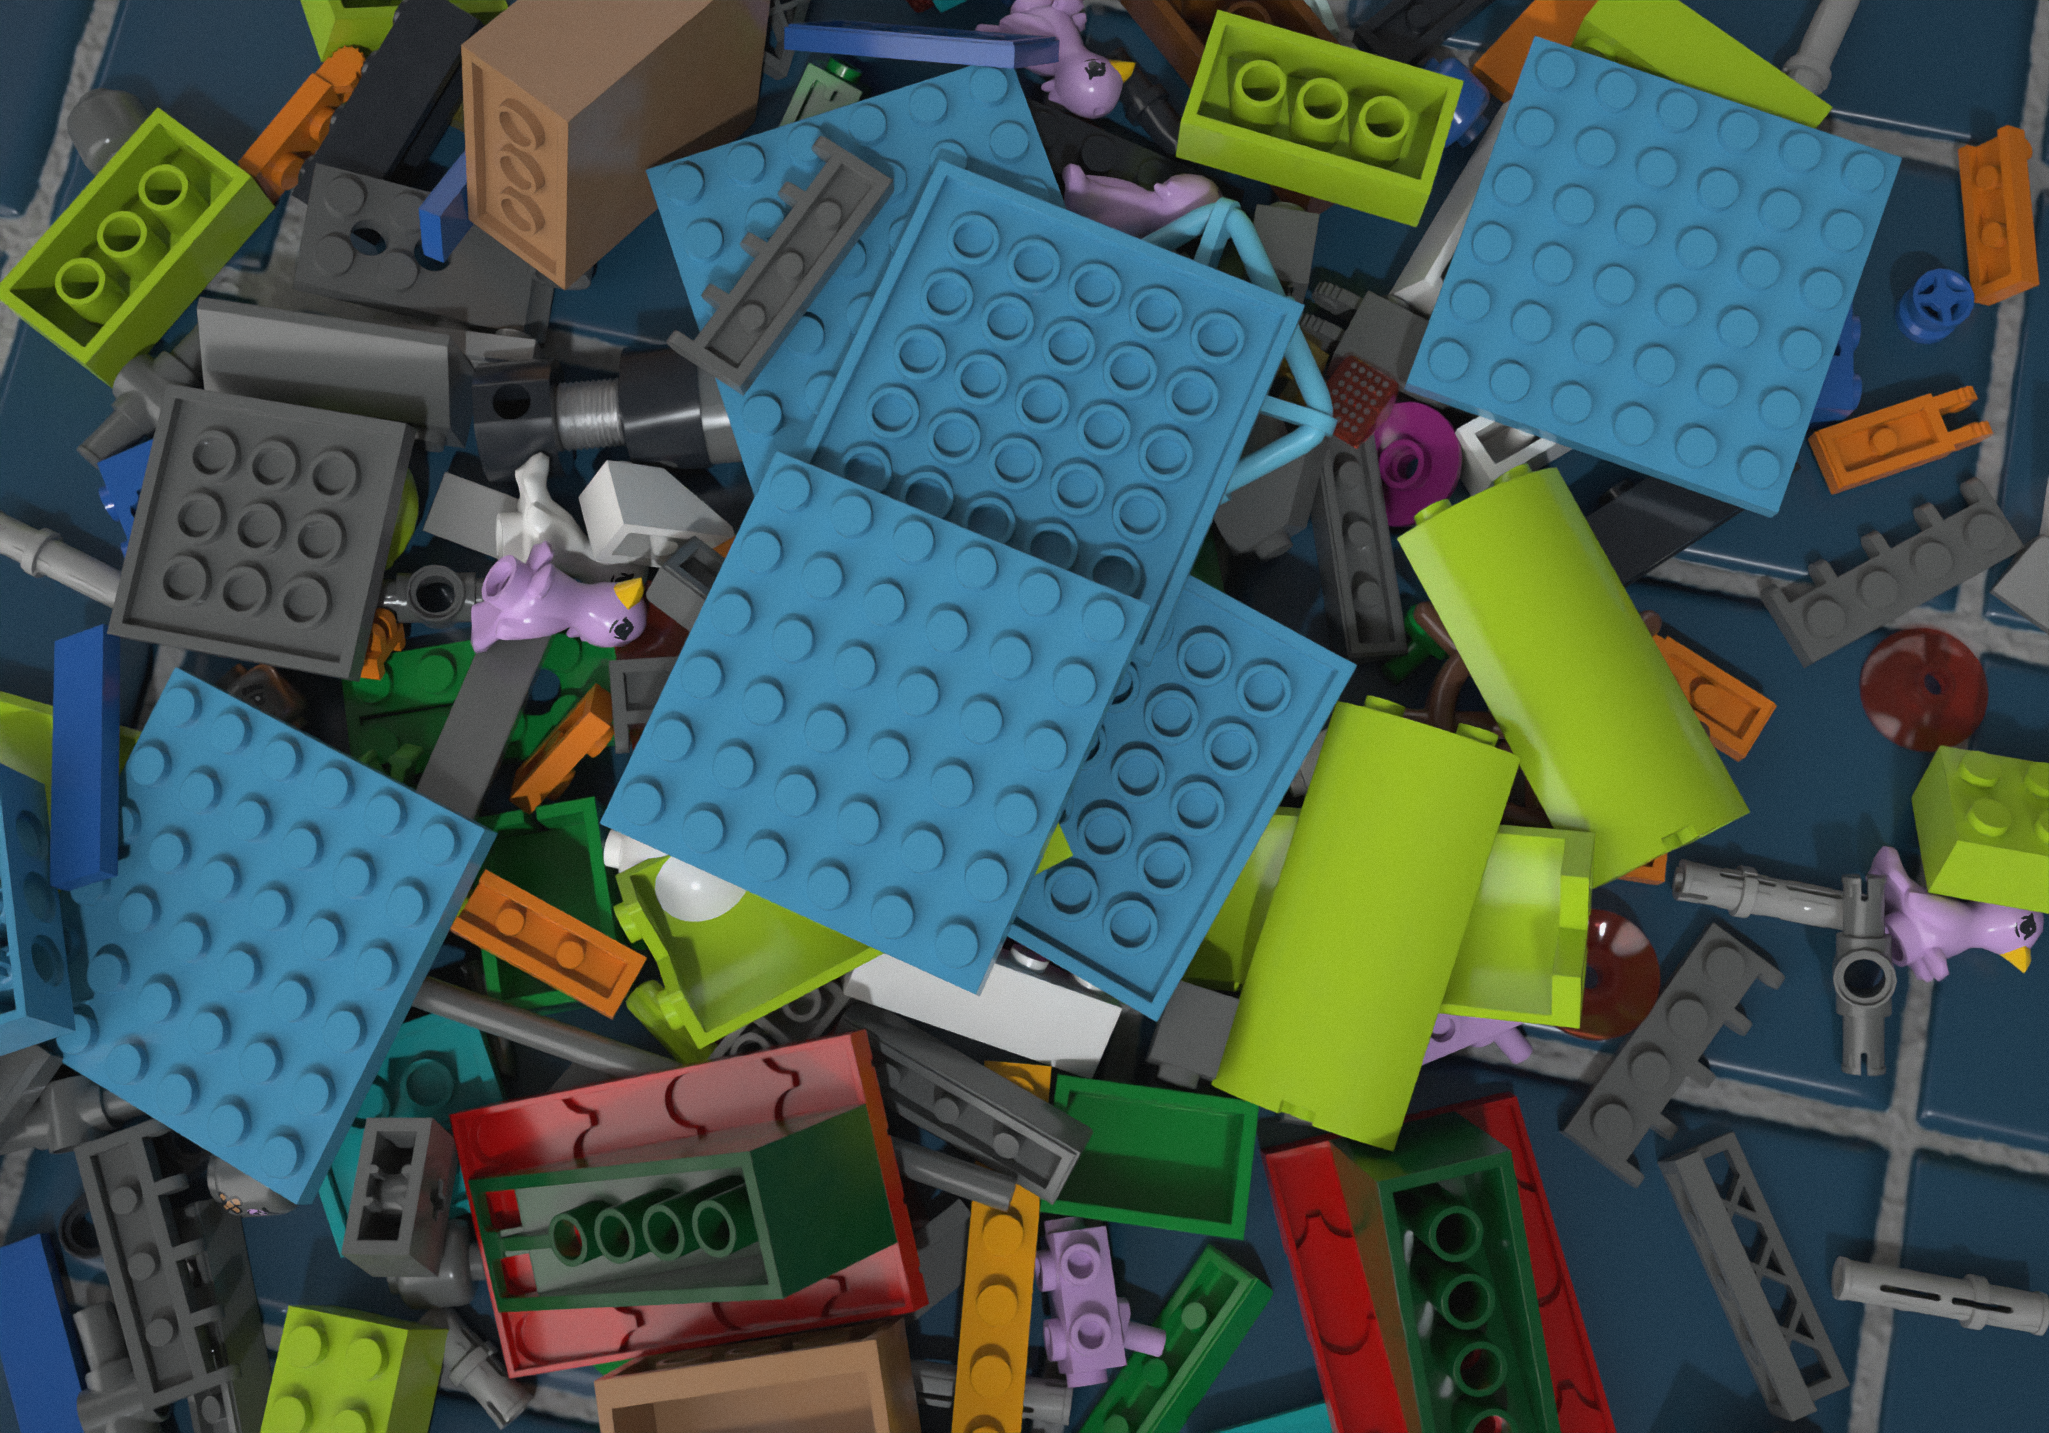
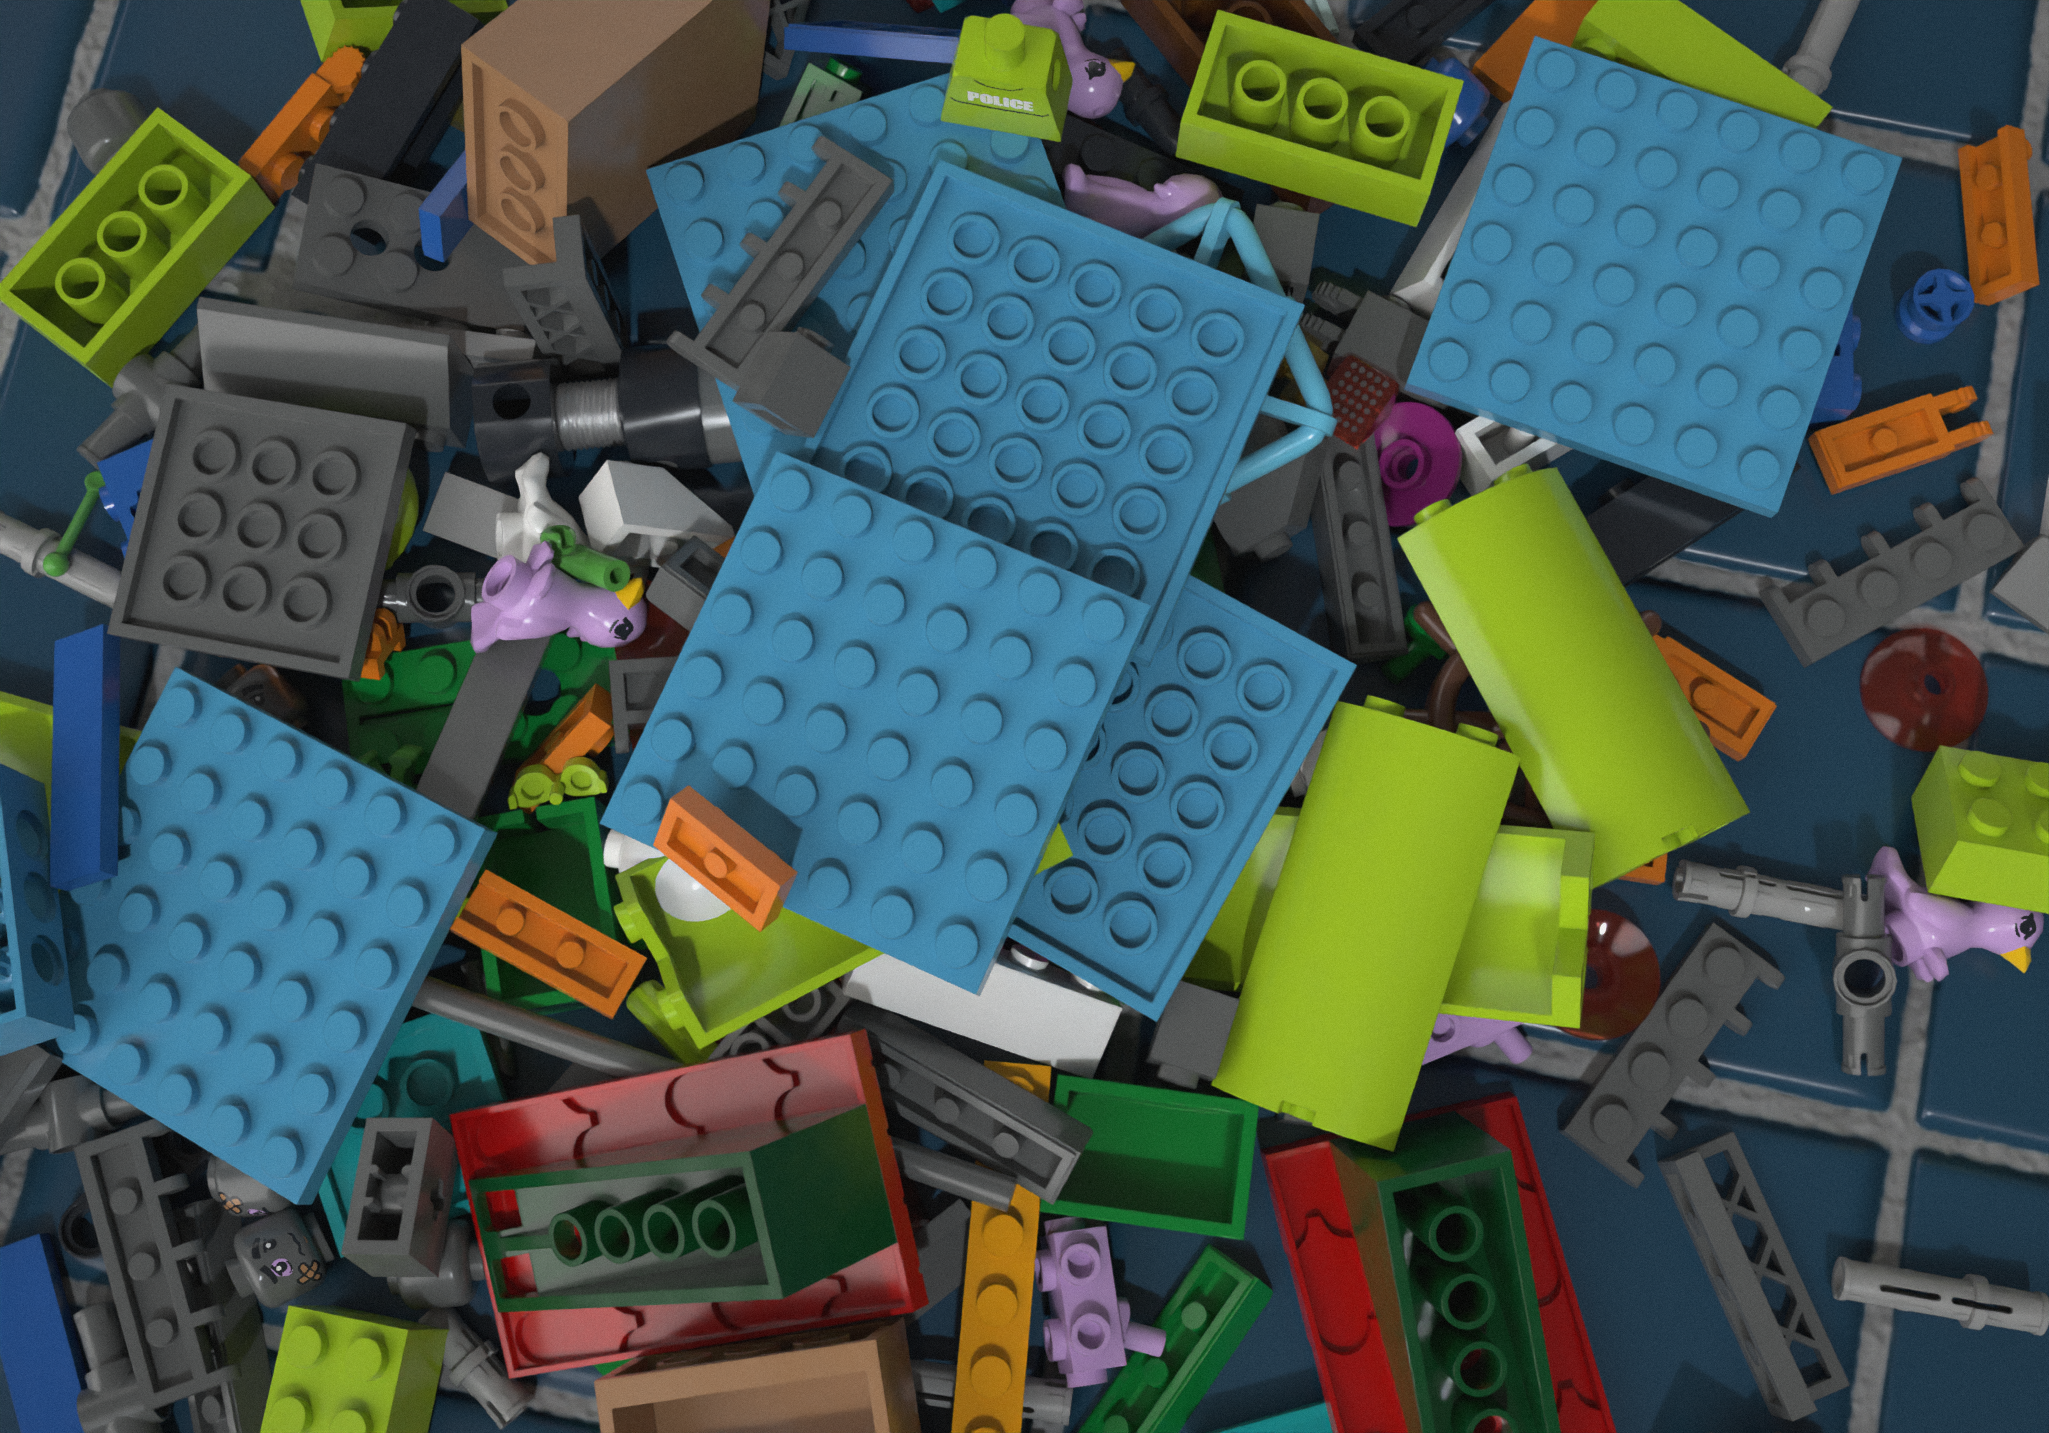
none -> bright green hinge [42,471,105,577]
none -> dark grey head [225,1207,335,1308]
none -> dark grey fence [502,214,629,381]
none -> lime piece [507,757,609,810]
none -> bright green arm [540,525,630,592]
none -> orange plate [653,785,798,932]
none -> dark grey brick [733,327,851,438]
none -> lime torso [941,13,1073,142]

